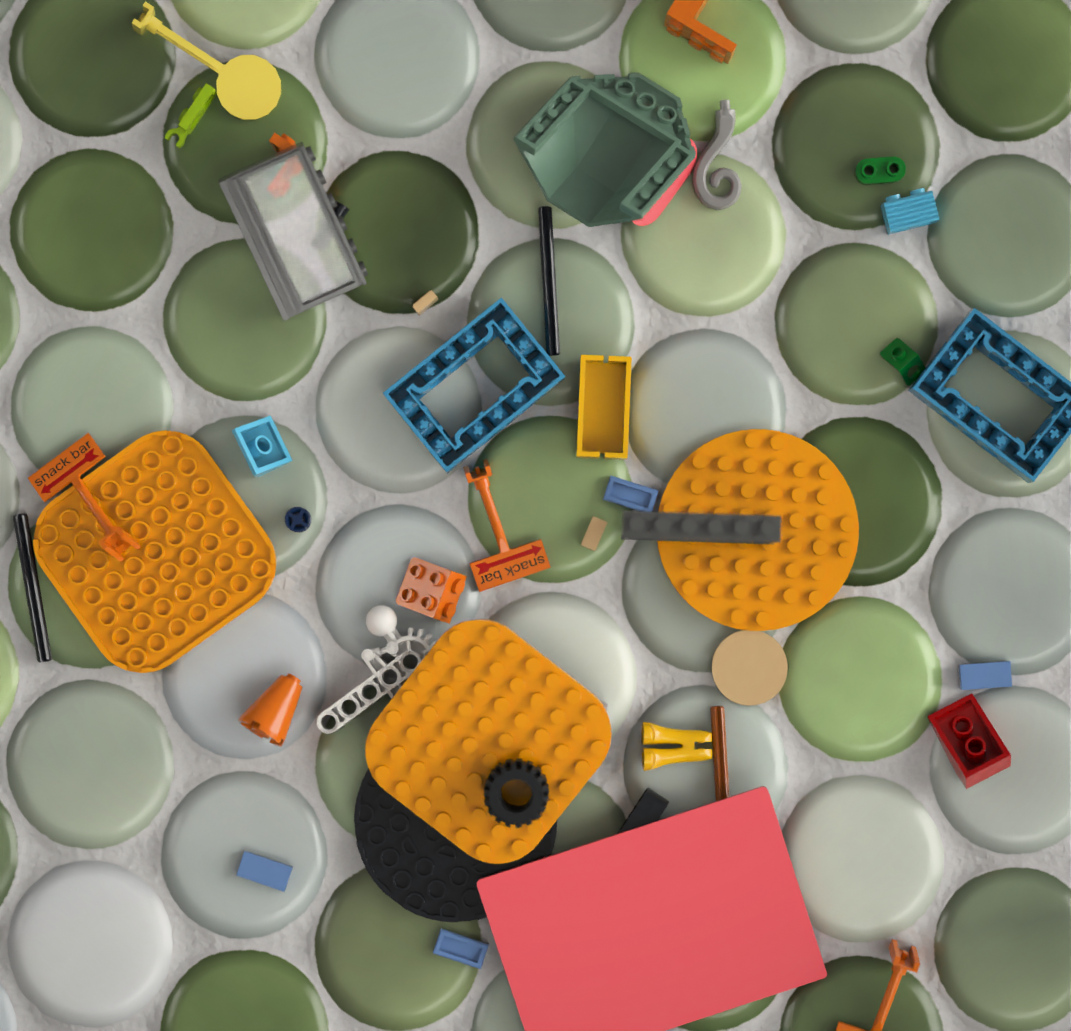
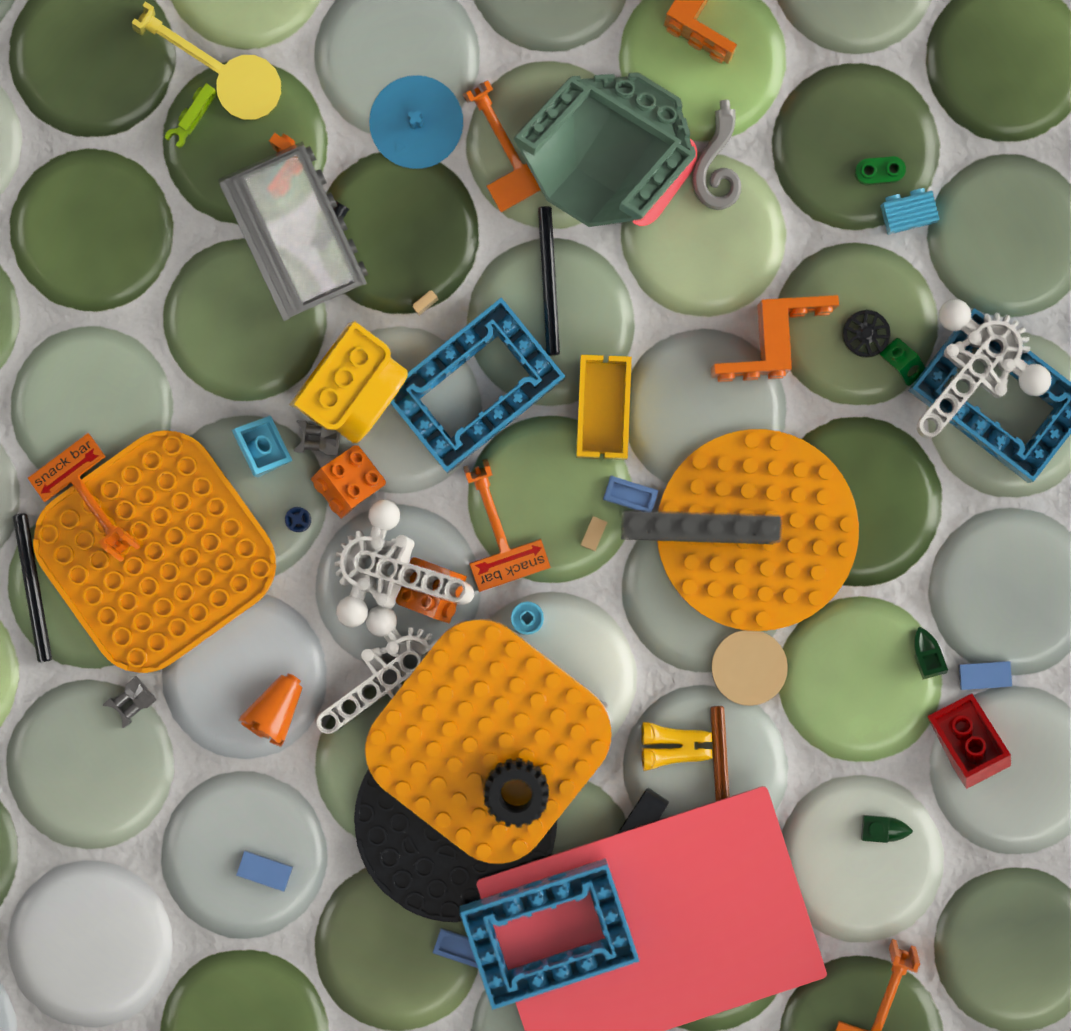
none -> flat silver piece [103,676,157,728]
none -> yellow brick [289,321,408,443]
none -> flat silver piece [294,420,340,456]
none -> orange bracket [311,445,386,519]
none -> white piece [334,499,474,628]
none -> dark azure piece [369,75,463,169]
none -> dark azure brick [460,858,639,1010]
none -> orange piece [463,80,541,212]
none -> medium azure wheel [511,602,544,635]
none -> orange bracket [711,295,839,382]
none -> black wheel [843,310,890,357]
none -> dark green plate [861,815,913,843]
none -> dark green plate [914,627,948,680]
none -> white piece [917,299,1051,439]

